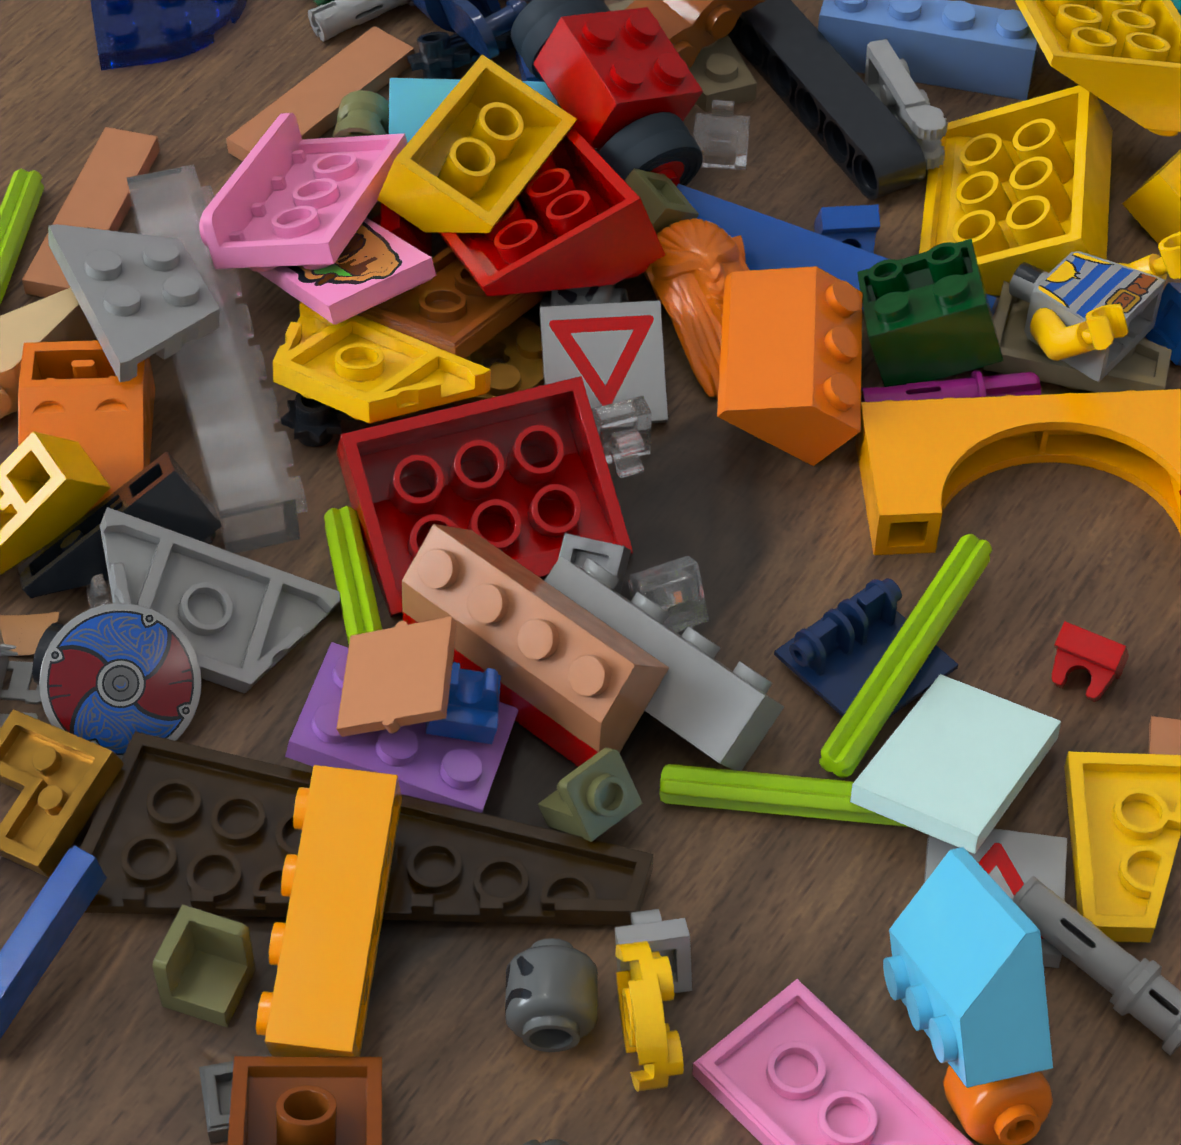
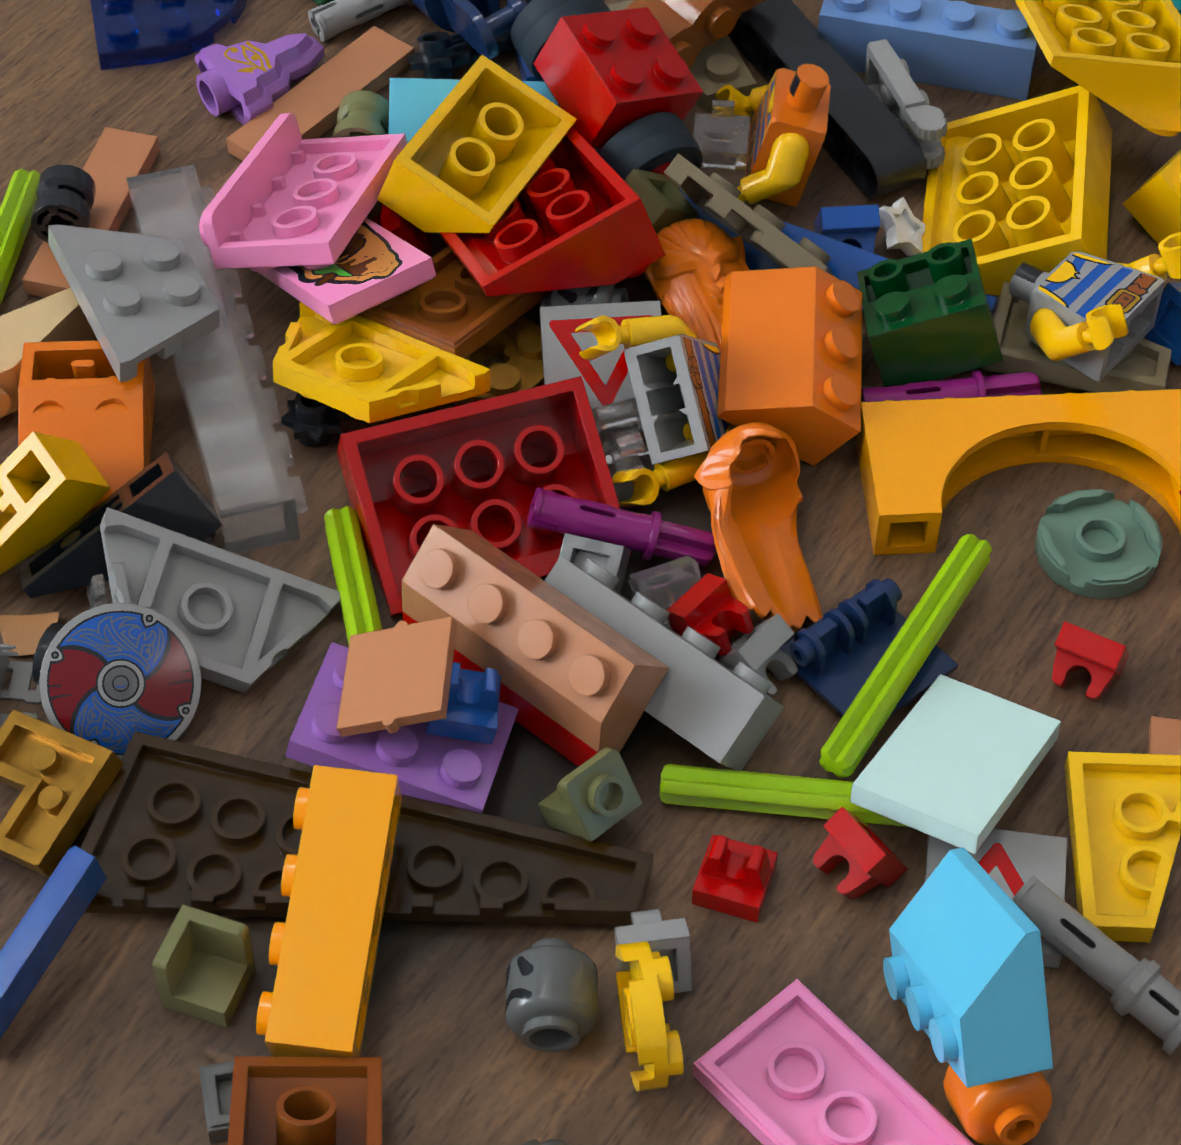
none -> black wheel [31,164,96,243]
none -> medium lavender rock [195,33,325,125]
none -> magenta axle [527,487,716,567]
none -> torso [575,315,736,507]
none -> dark tan wing [664,153,837,278]
none -> red tile [666,573,754,656]
none -> red tile [692,834,778,923]
none -> orange hair [694,422,823,633]
none -> torso [713,64,831,207]
none -> light grey tile [716,613,798,696]
none -> red tile [813,807,908,900]
none -> white piece [879,196,926,257]
none -> sand green tile [1034,489,1163,599]

